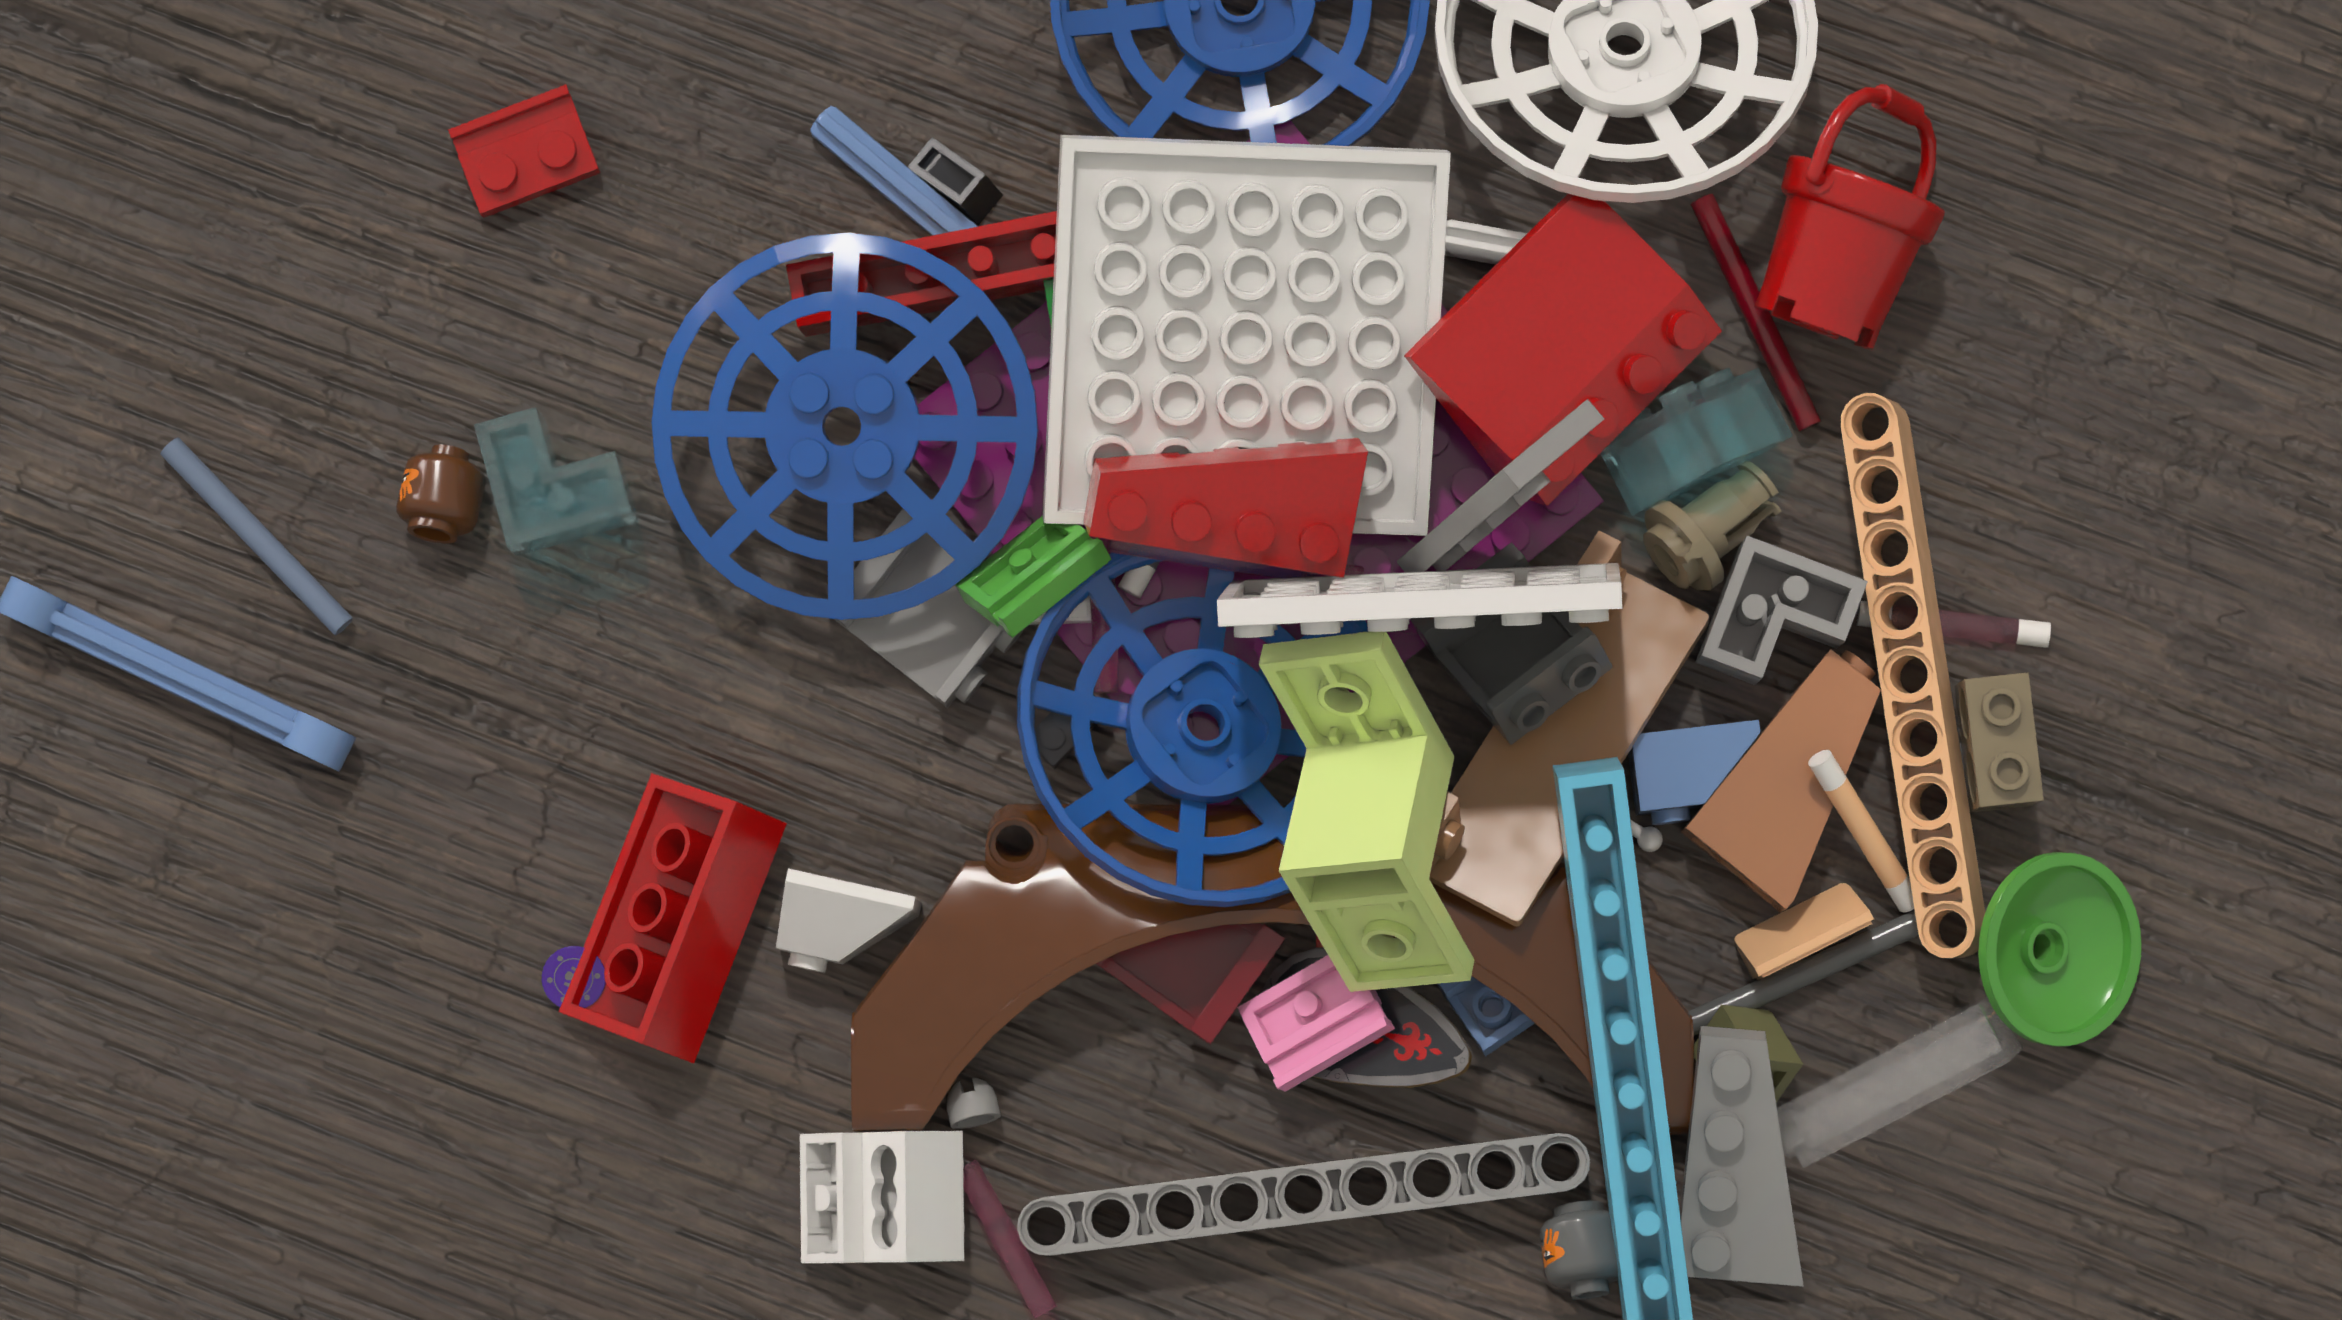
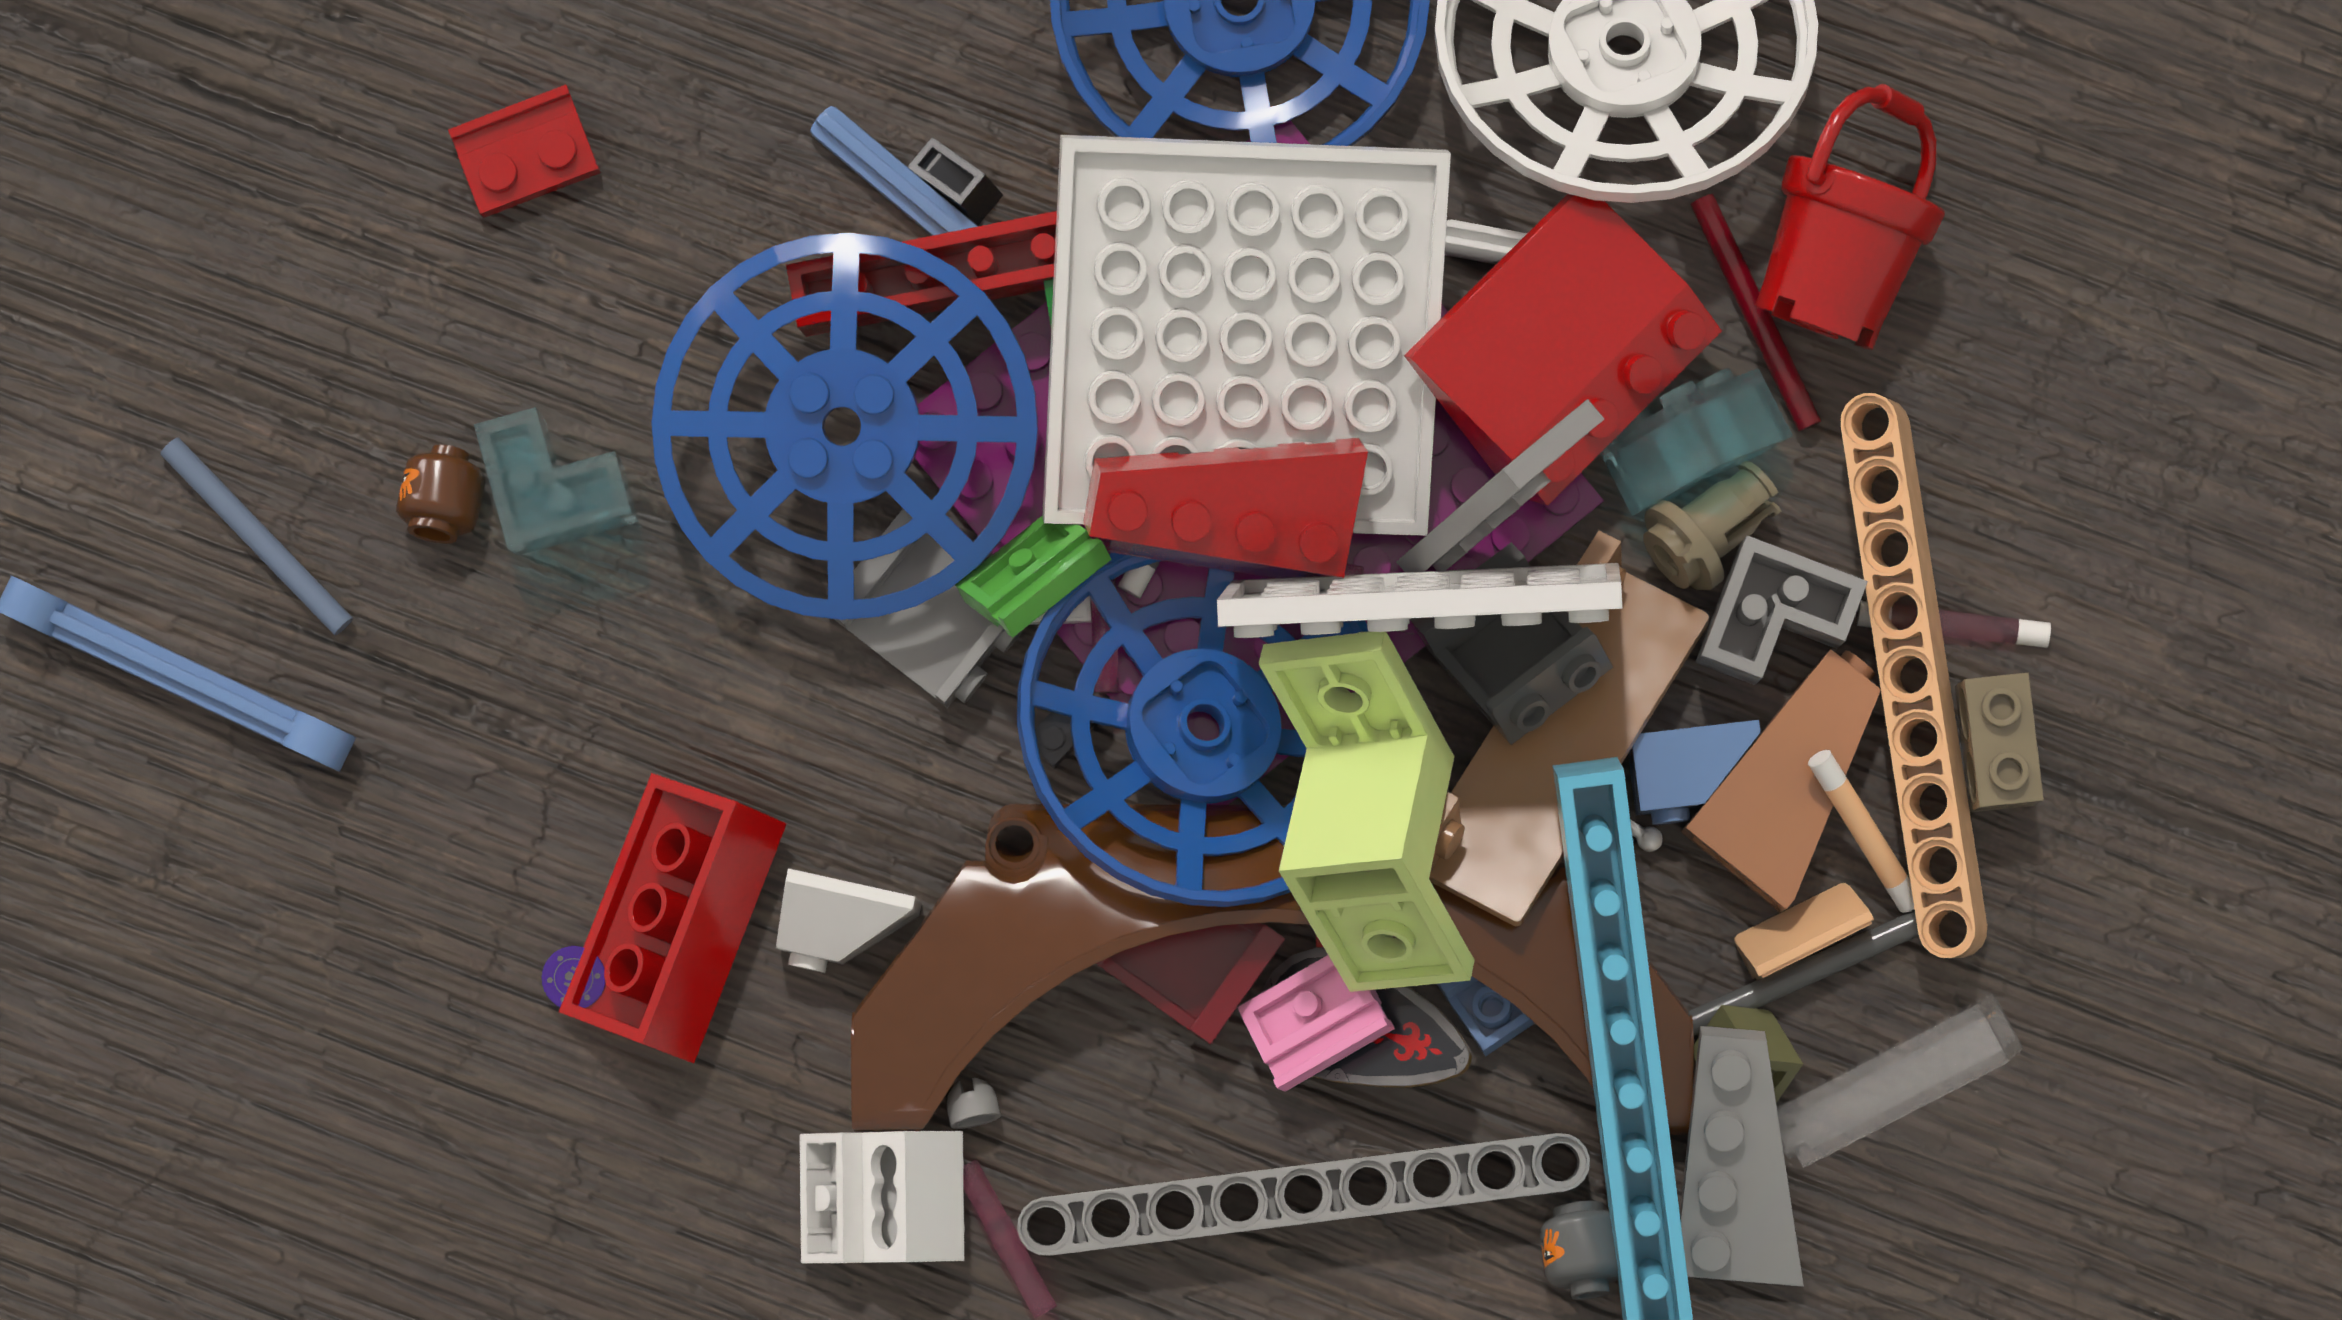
bright green dish [1978,852,2142,1046] -> none

